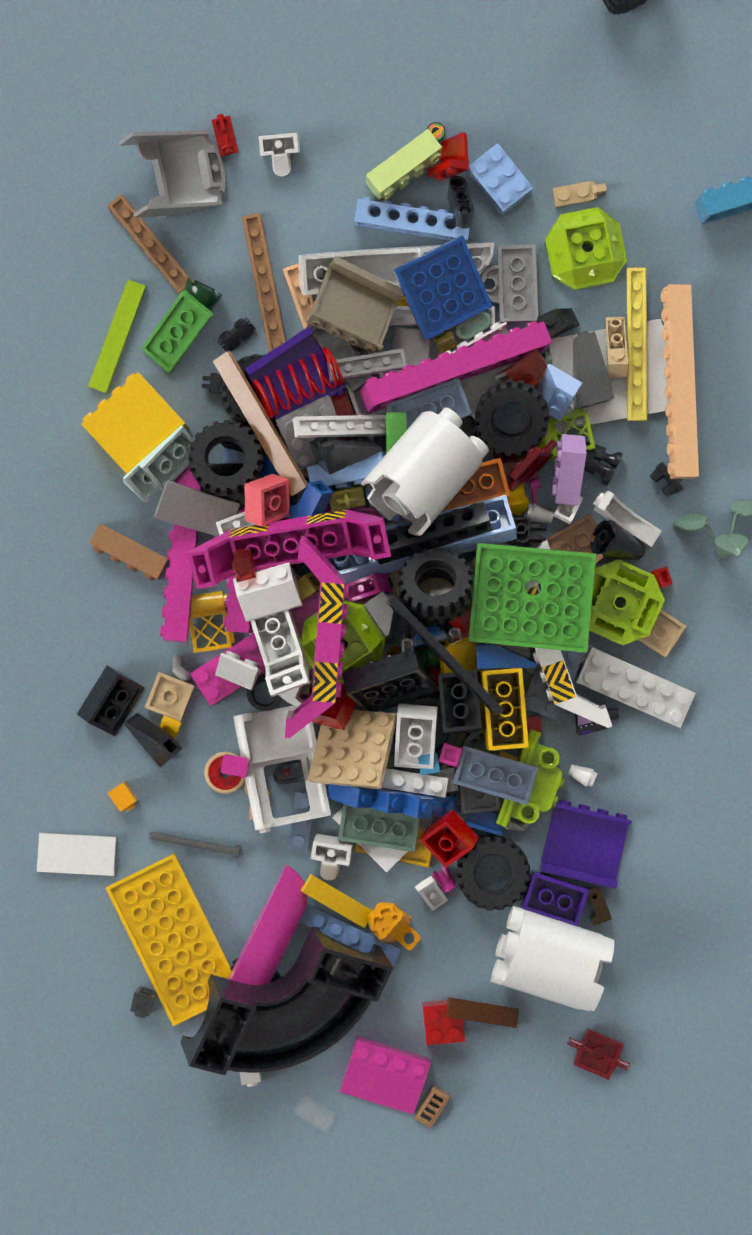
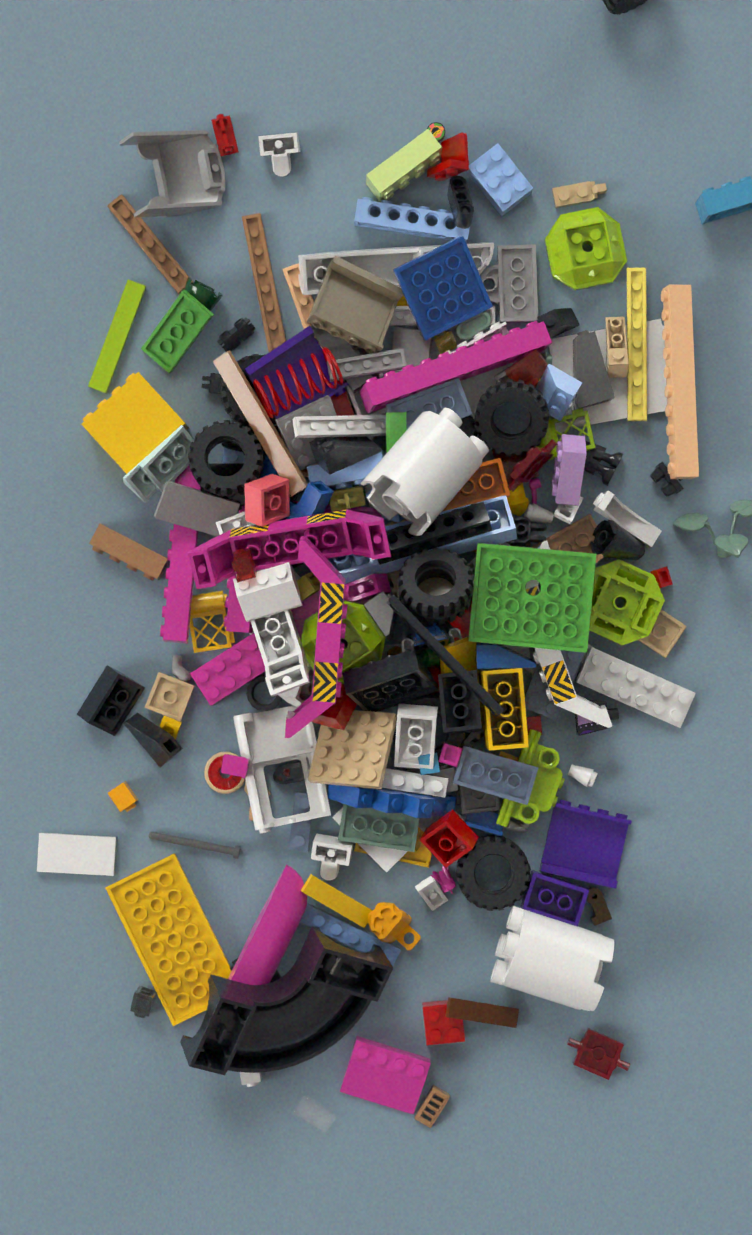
white slope [215,651,261,690] -> none

